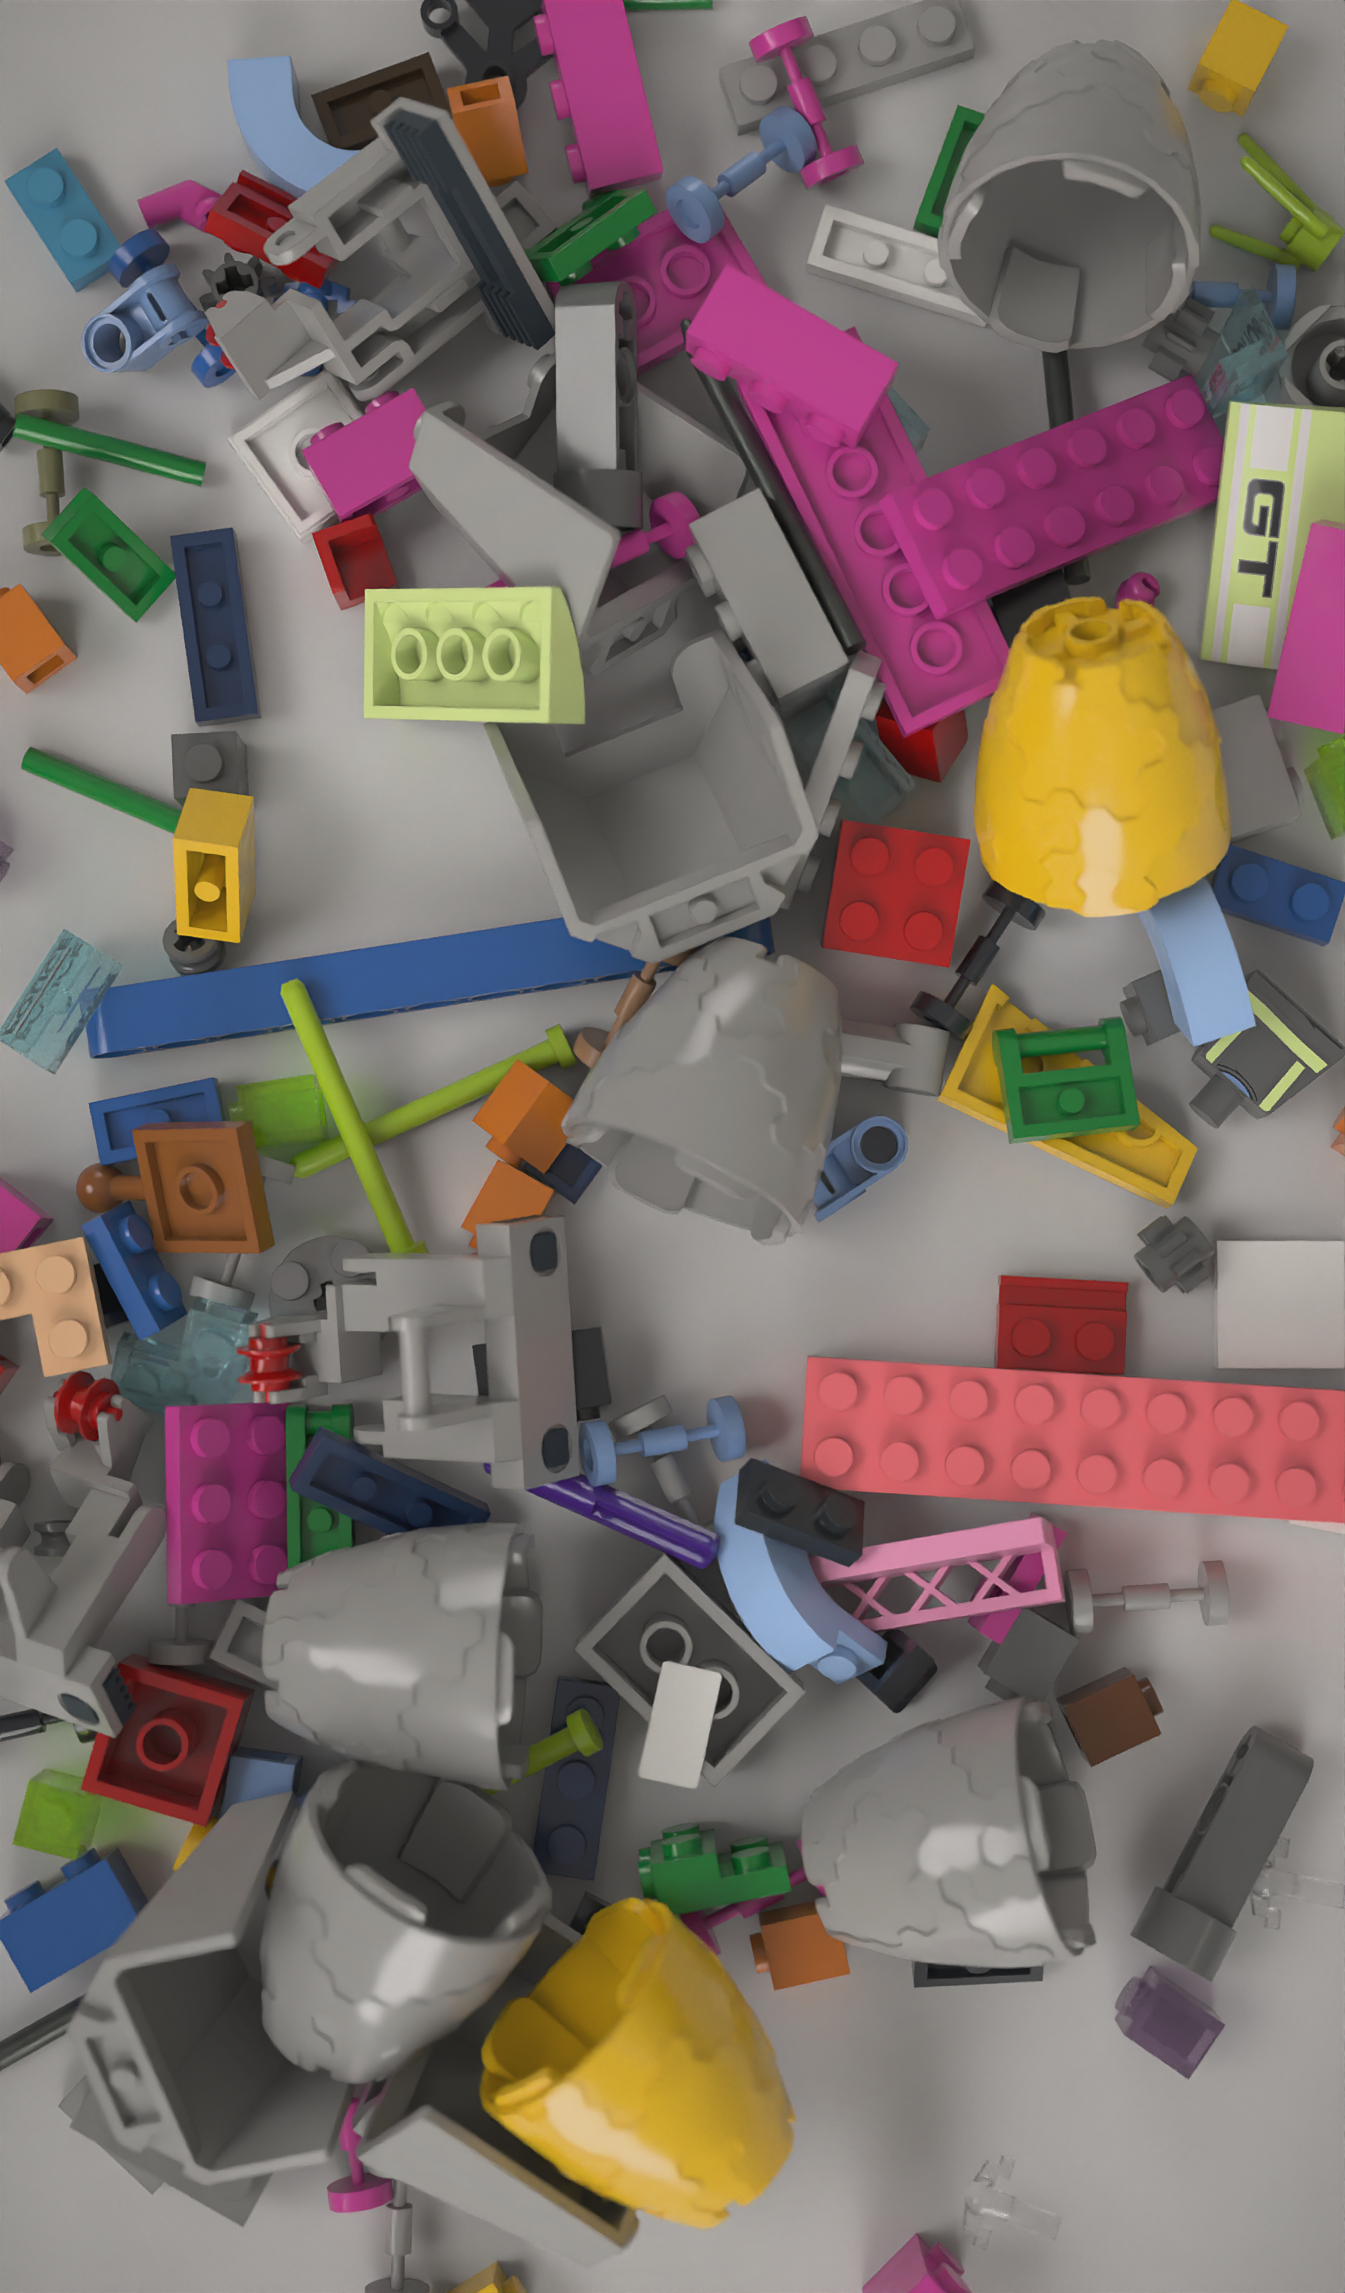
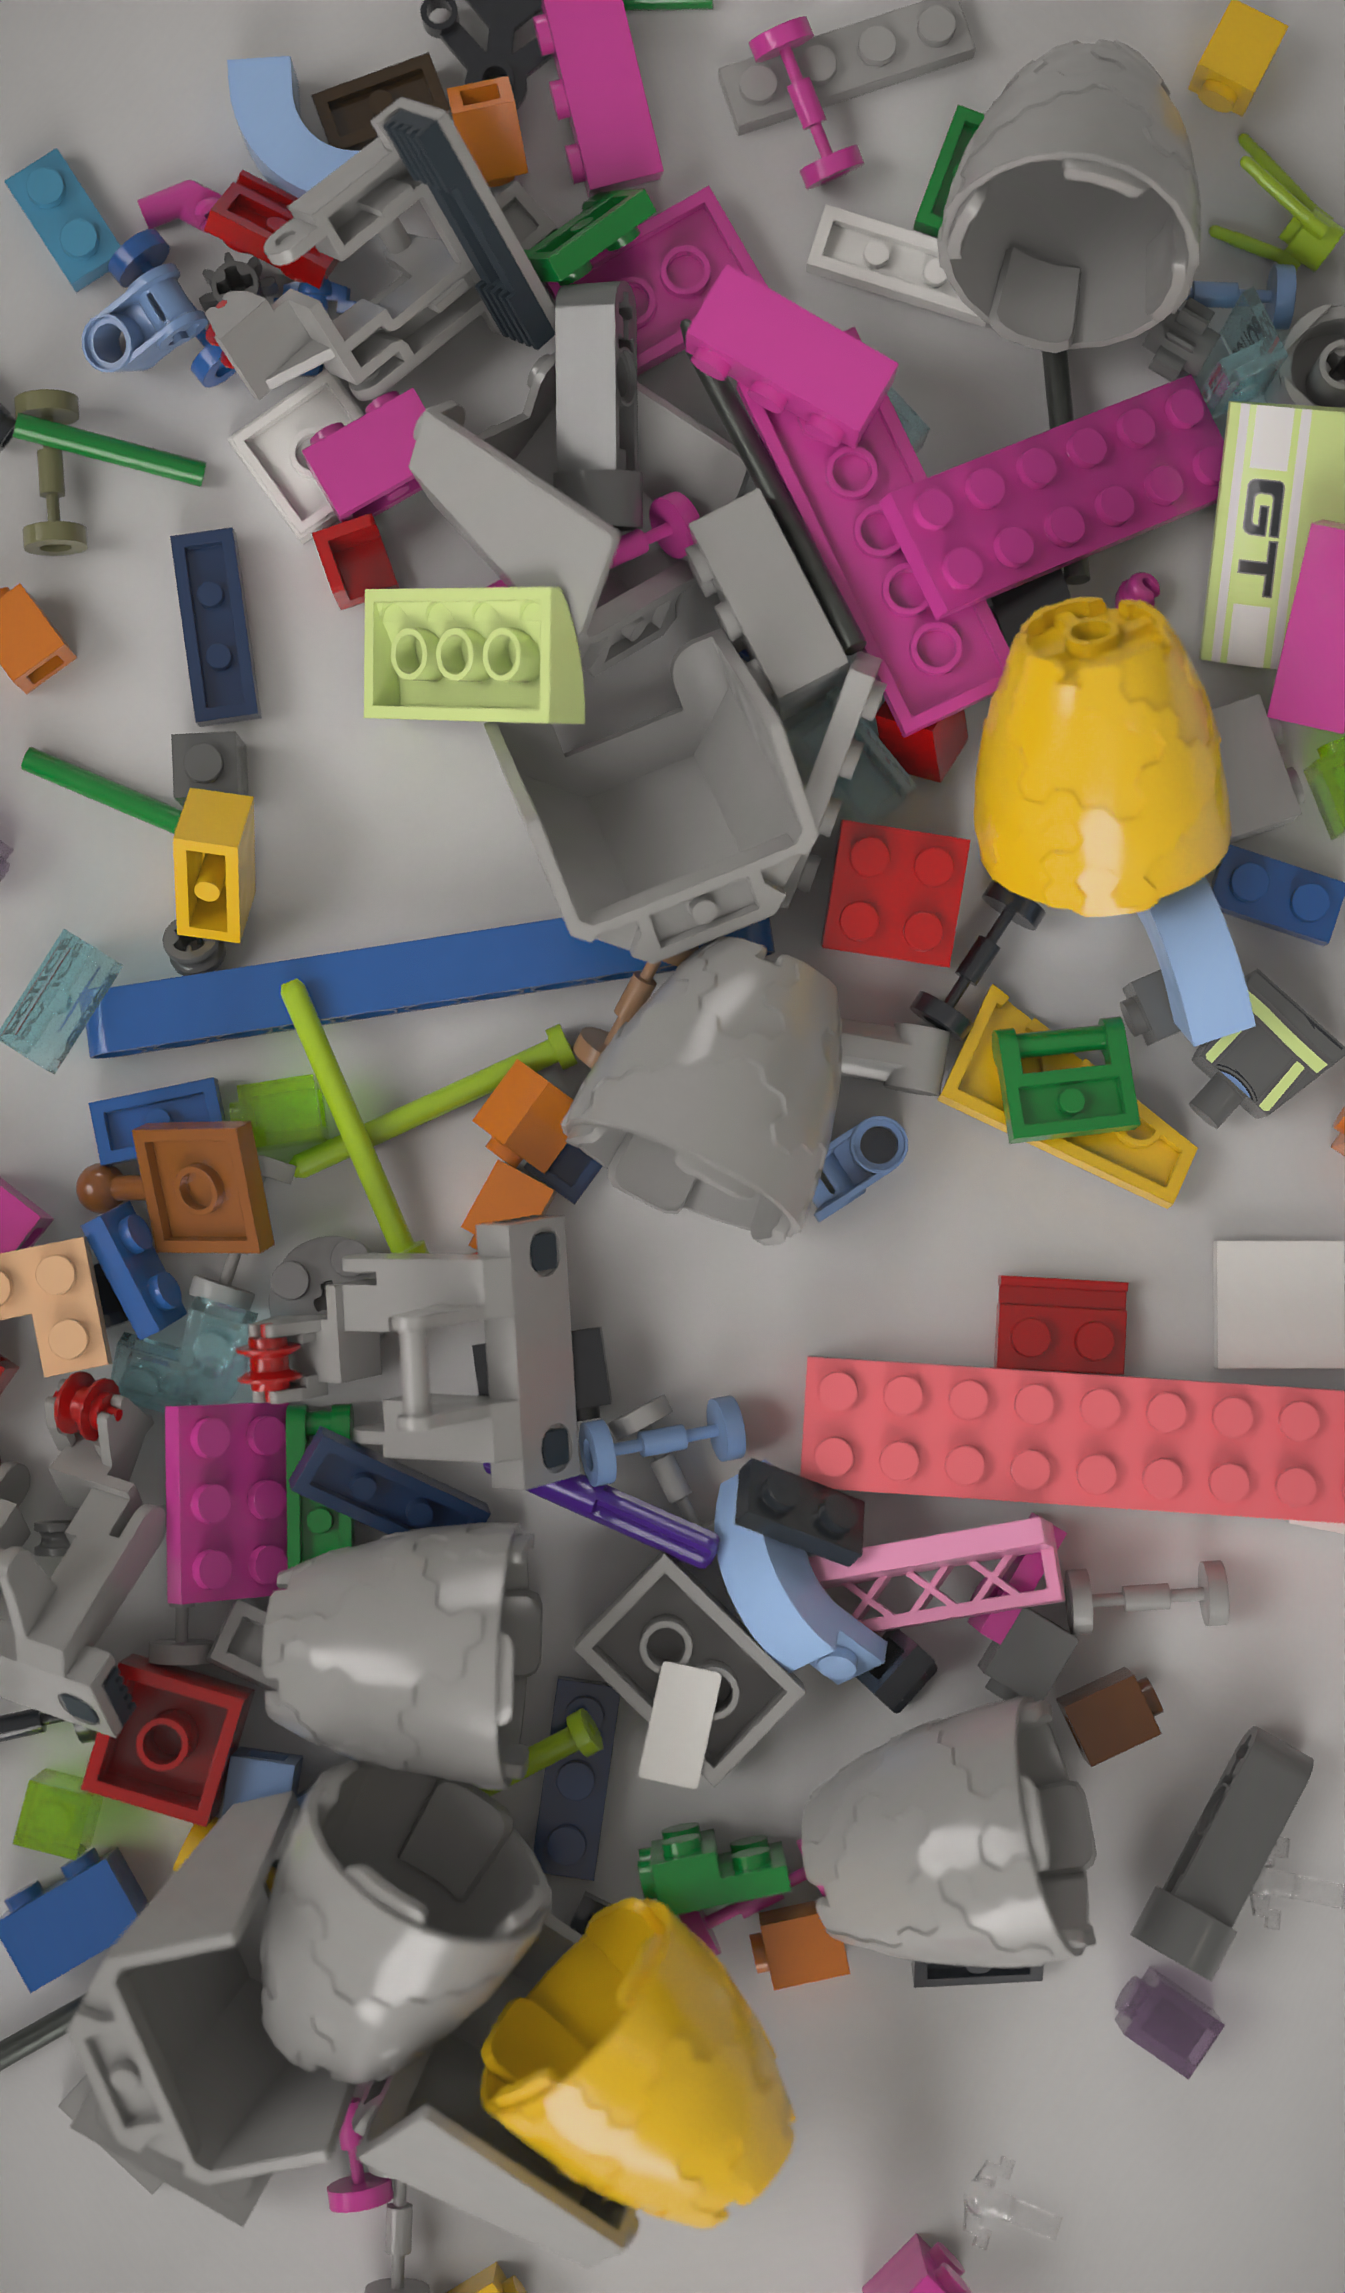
green plate [41,487,176,623] -> none
medium blue wheel [666,106,817,243] -> none
dark grey gear [1134,1215,1215,1294] -> none

